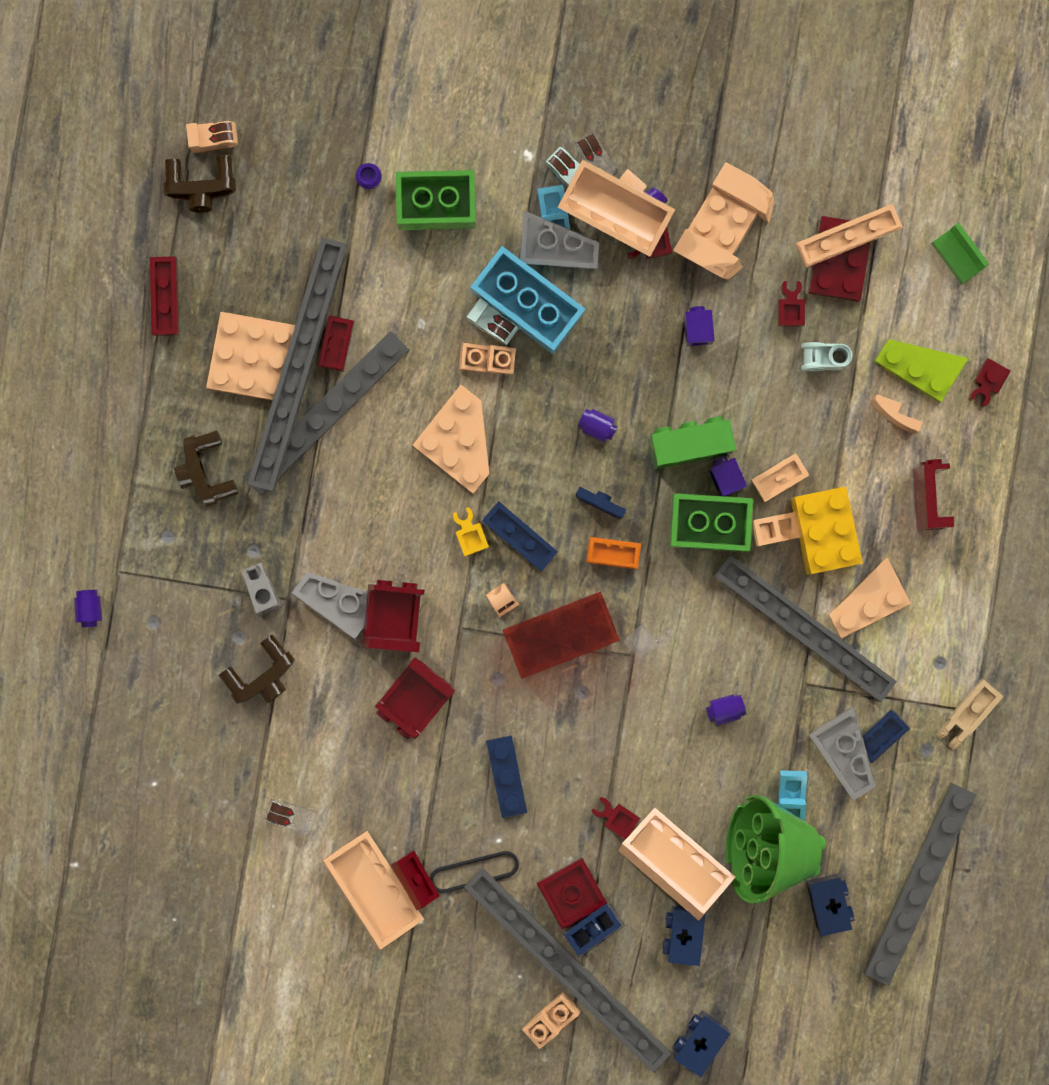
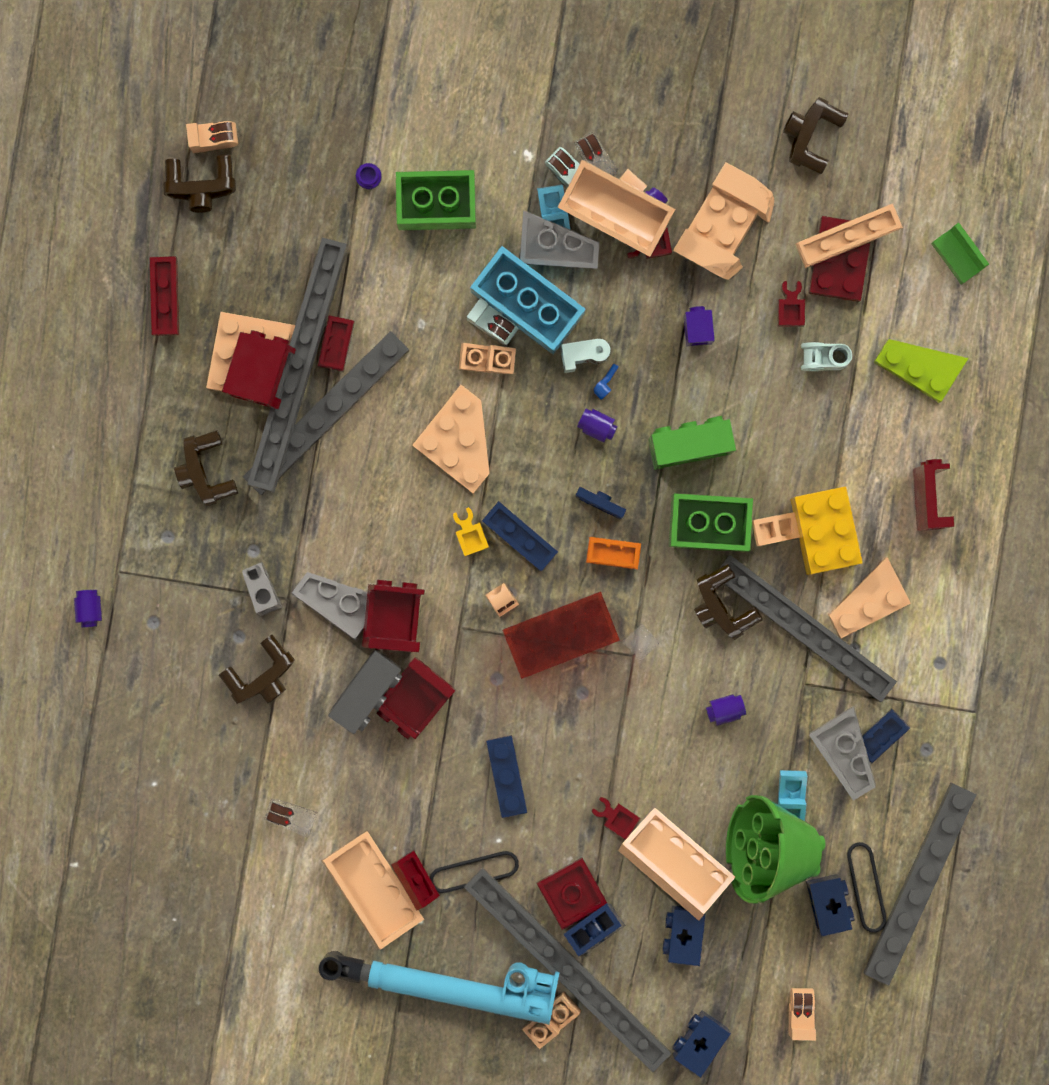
dark purple brick [709,456,747,497] -> none
light nougat plate [750,453,809,503] -> none
light nougat slope [871,395,923,434] -> none
tan hinge [936,679,1003,750] -> none
dark red plate [969,358,1011,408] -> none
none -> dark red panel [222,330,296,410]
none -> medium azure piece [318,951,560,1025]
none -> dark grey slope [328,649,402,734]
none -> light aqua leg [560,339,610,373]
none -> blue hand [594,364,618,400]
none -> dark brown connector [694,564,763,640]
none -> dark brown connector [783,97,849,174]
none -> light nougat leg [788,988,816,1041]
none -> black piece [847,842,886,933]

